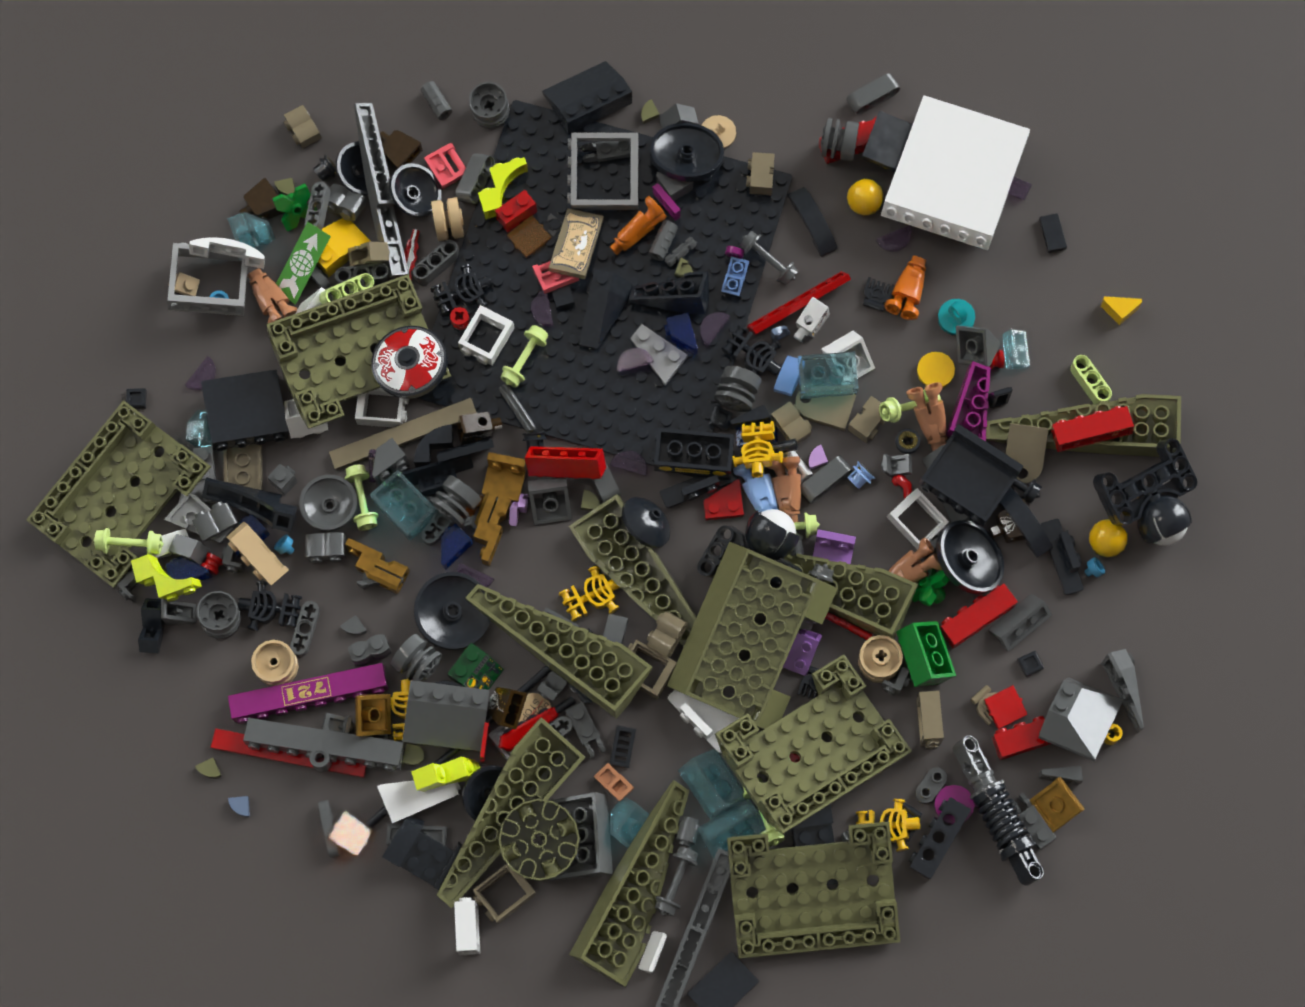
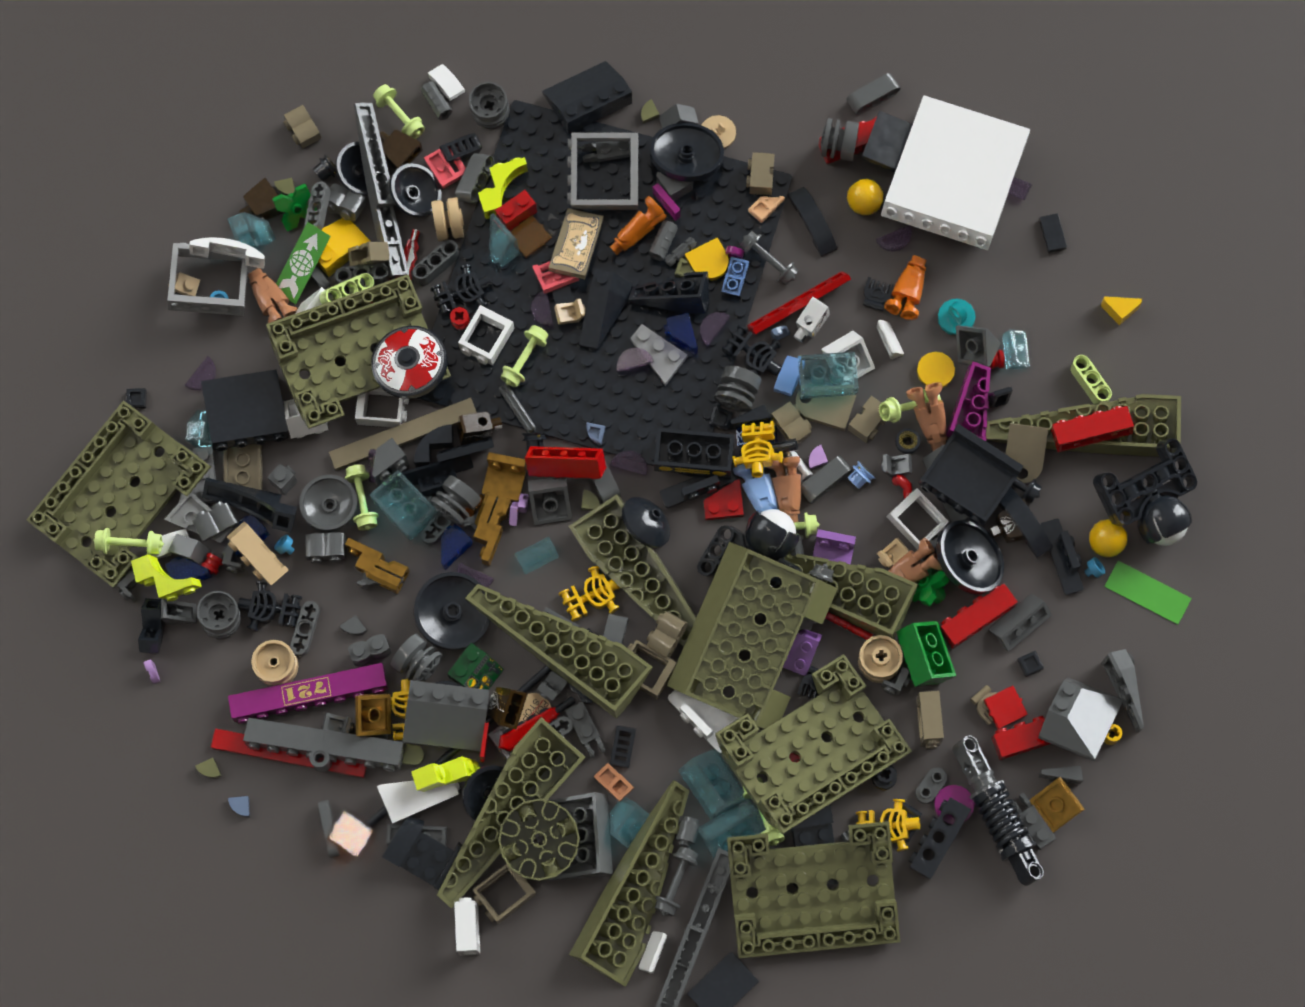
none -> lavender tile [144,659,160,684]
none -> yellowish green piece [373,84,425,139]
none -> white slope [428,64,465,101]
none -> black slope [439,133,482,163]
none -> clear light blue slope [489,213,519,267]
none -> clear light blue slope [515,537,559,574]
none -> tan bracket [554,298,586,324]
none -> sand blue tile [586,422,605,445]
none -> yellow tile [685,238,729,281]
none -> light nougat tile [748,196,785,223]
none -> black piece [871,765,897,790]
none -> white slope [877,320,904,360]
none -> tan bracket [877,538,909,568]
none -> bright green sticker [1104,561,1192,624]

